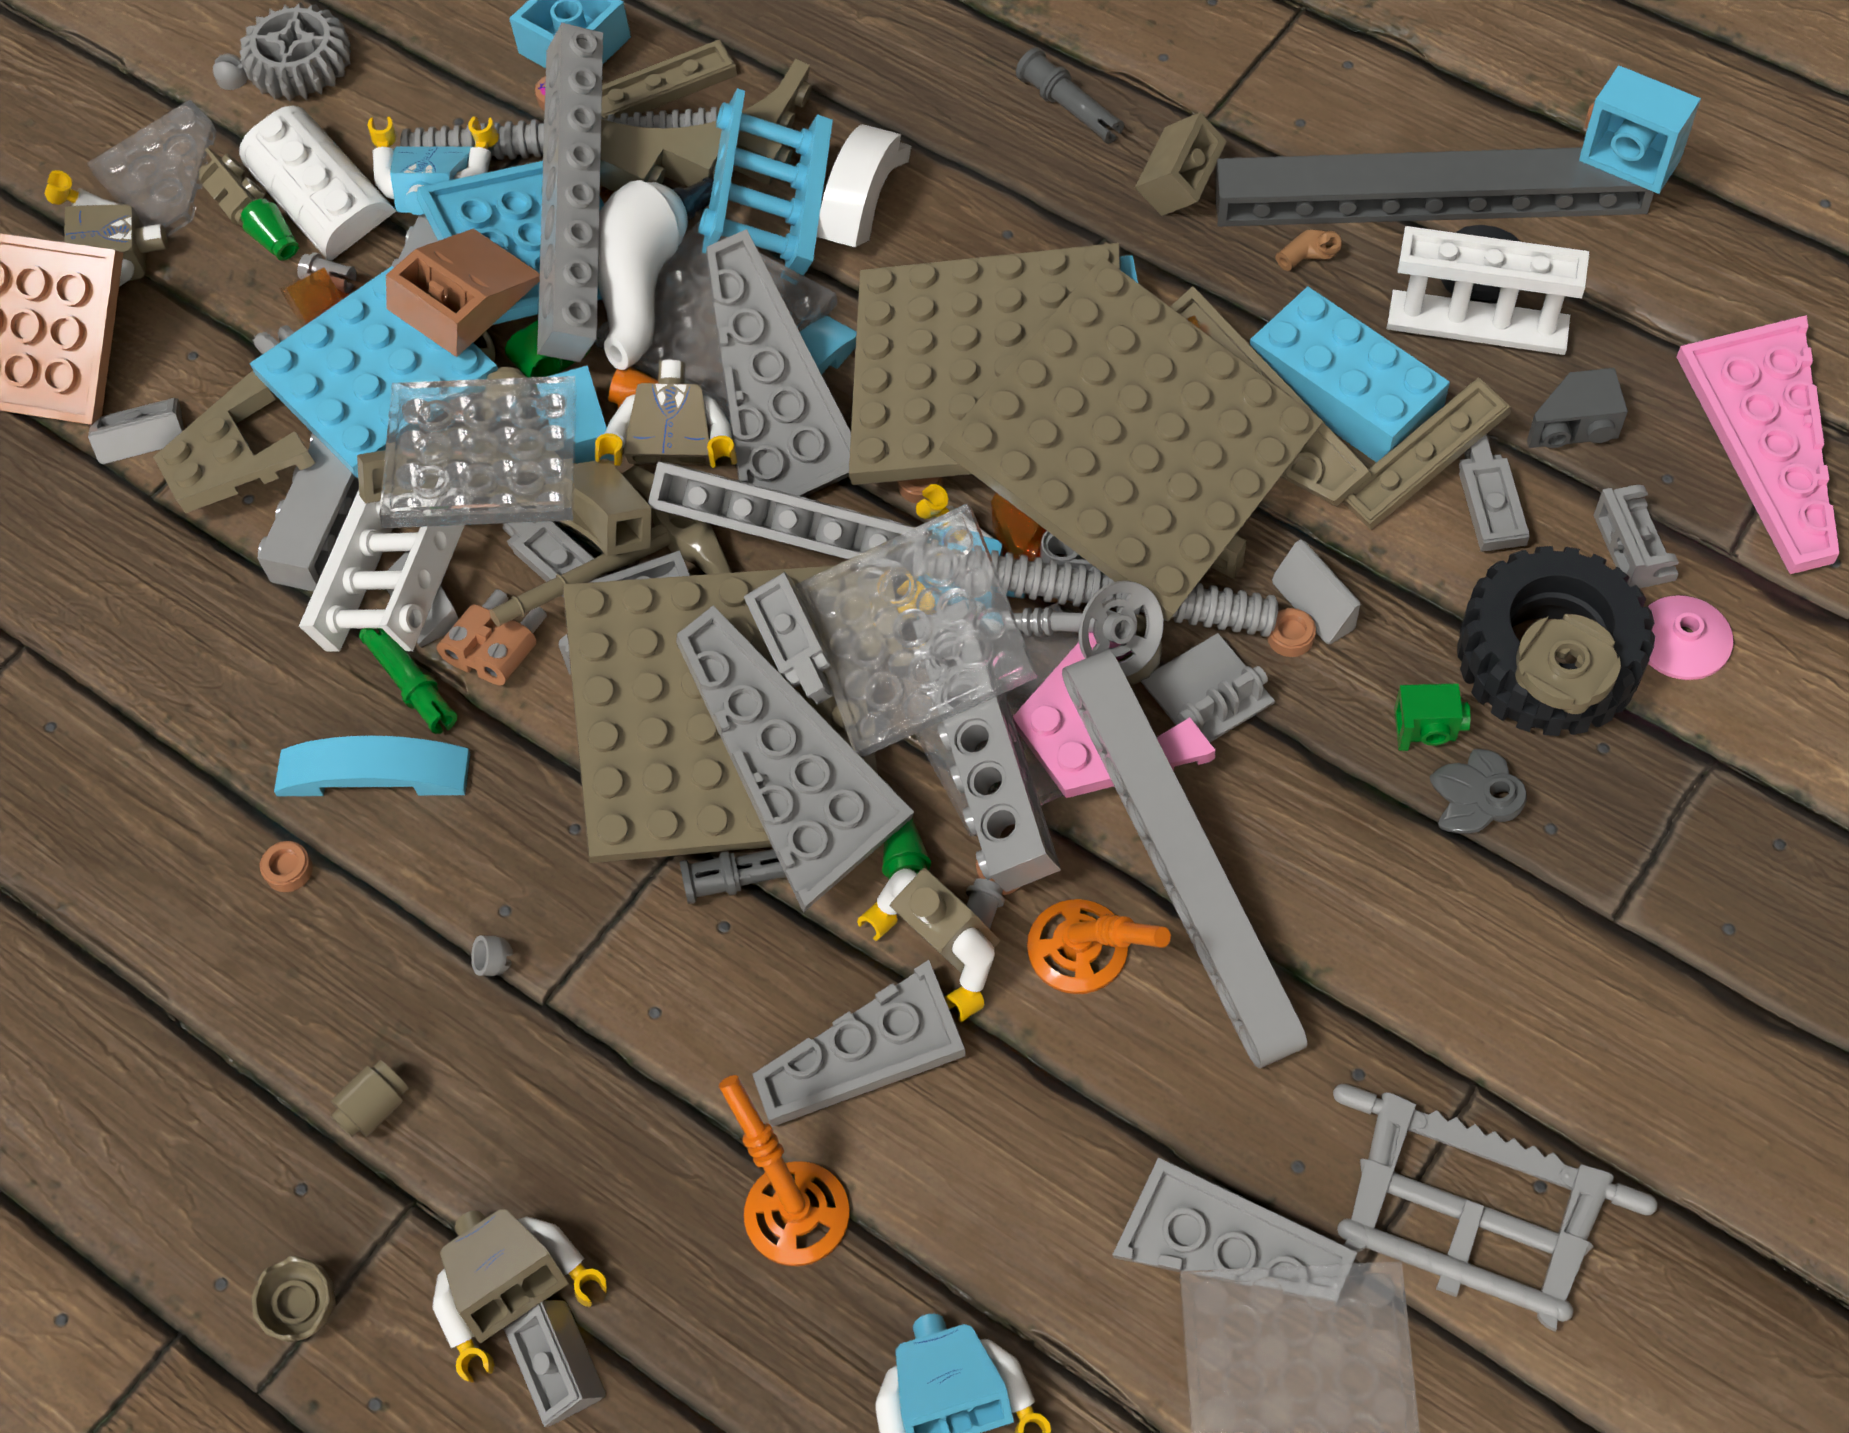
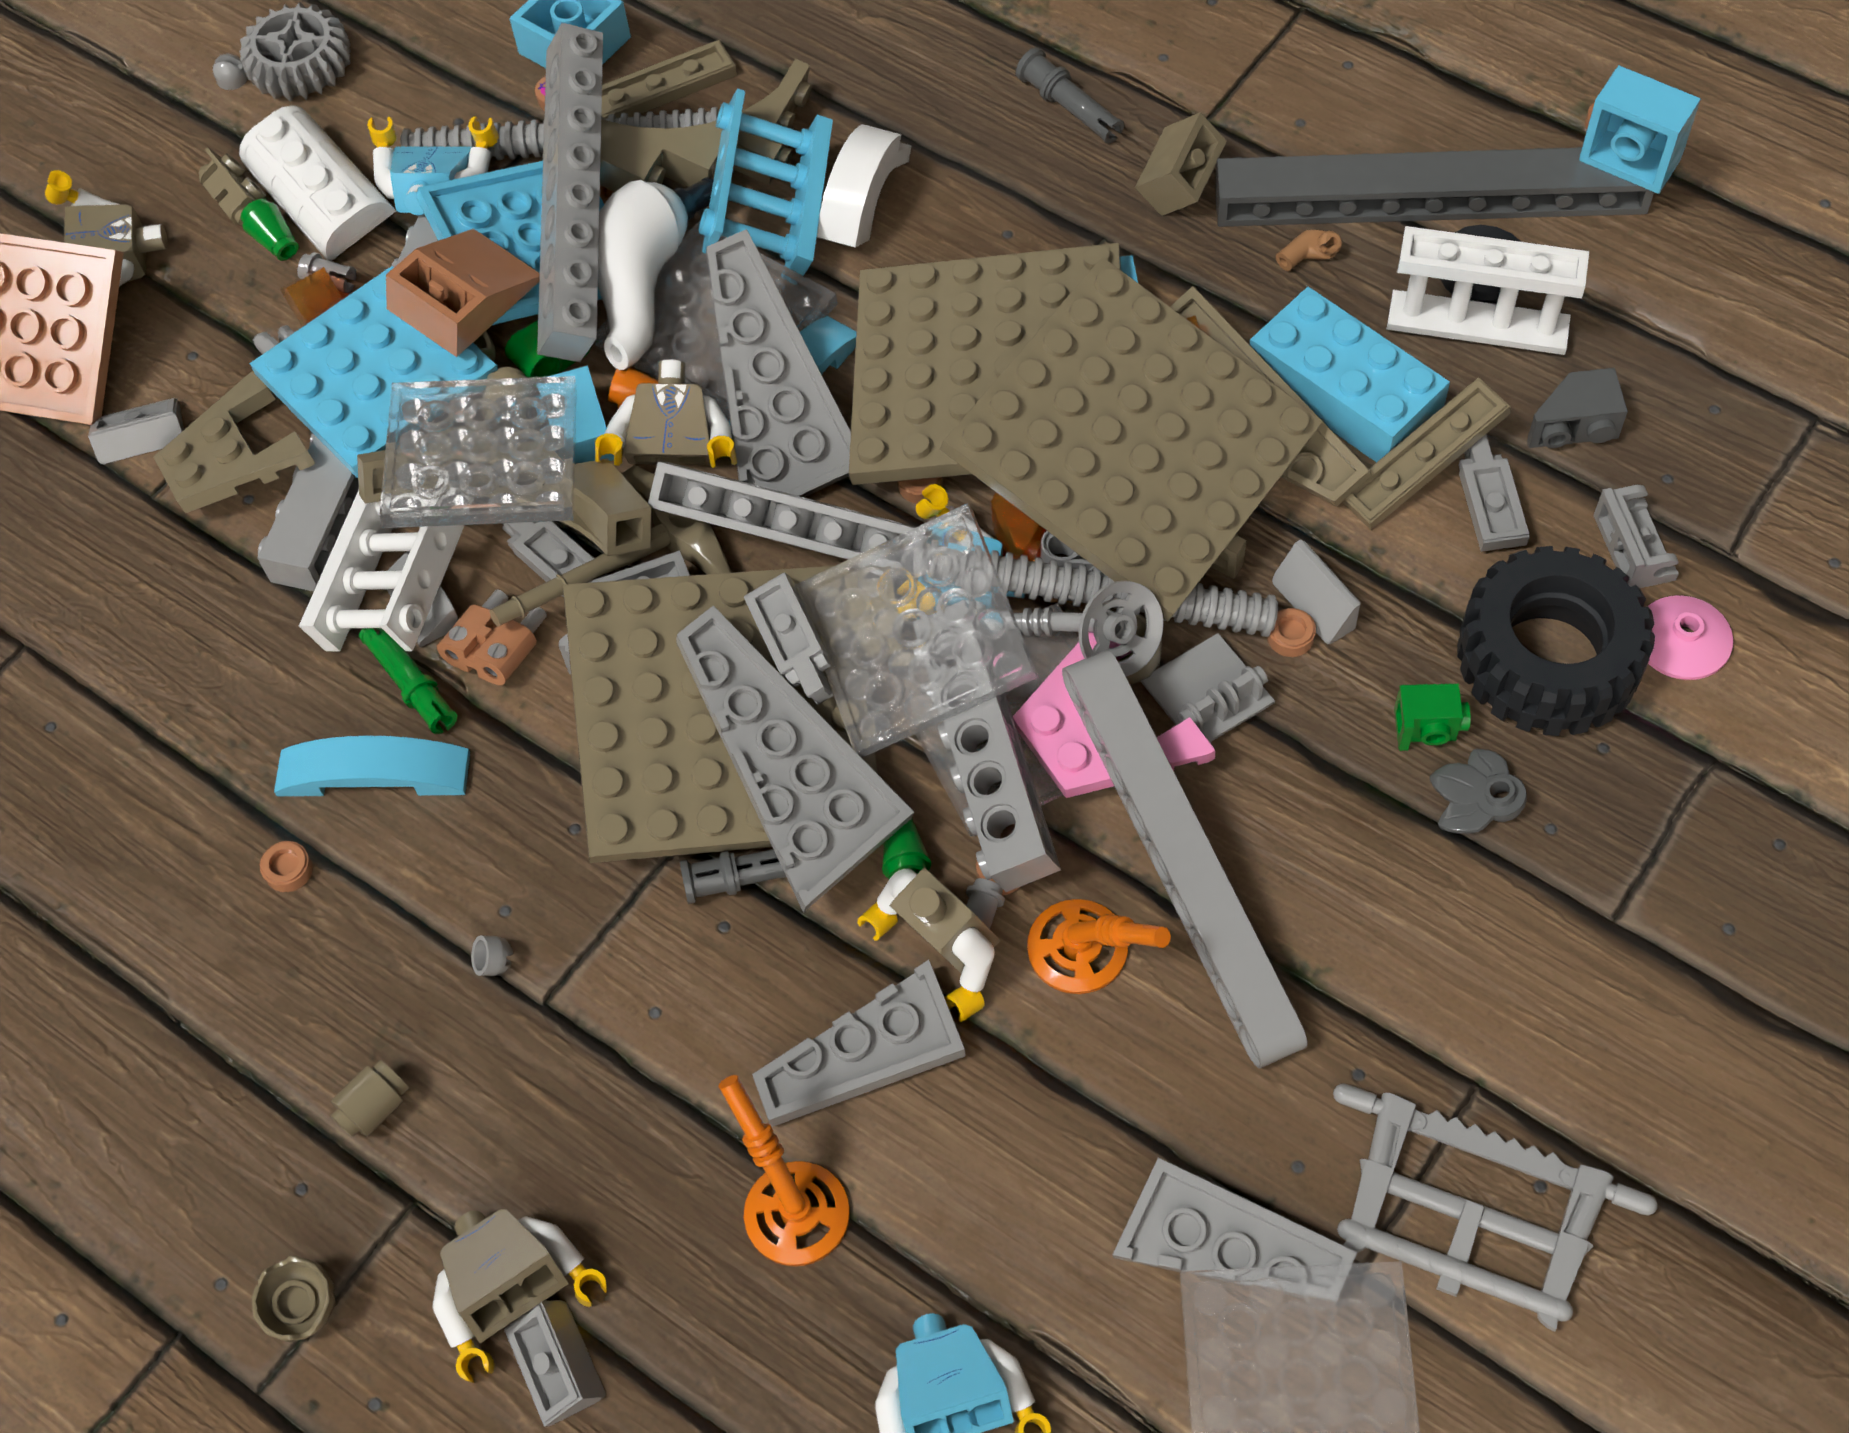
clear plate [87,100,217,237] -> none
dark tan plate [1515,614,1621,714] -> none
bright pink wing [1677,315,1839,575] -> none

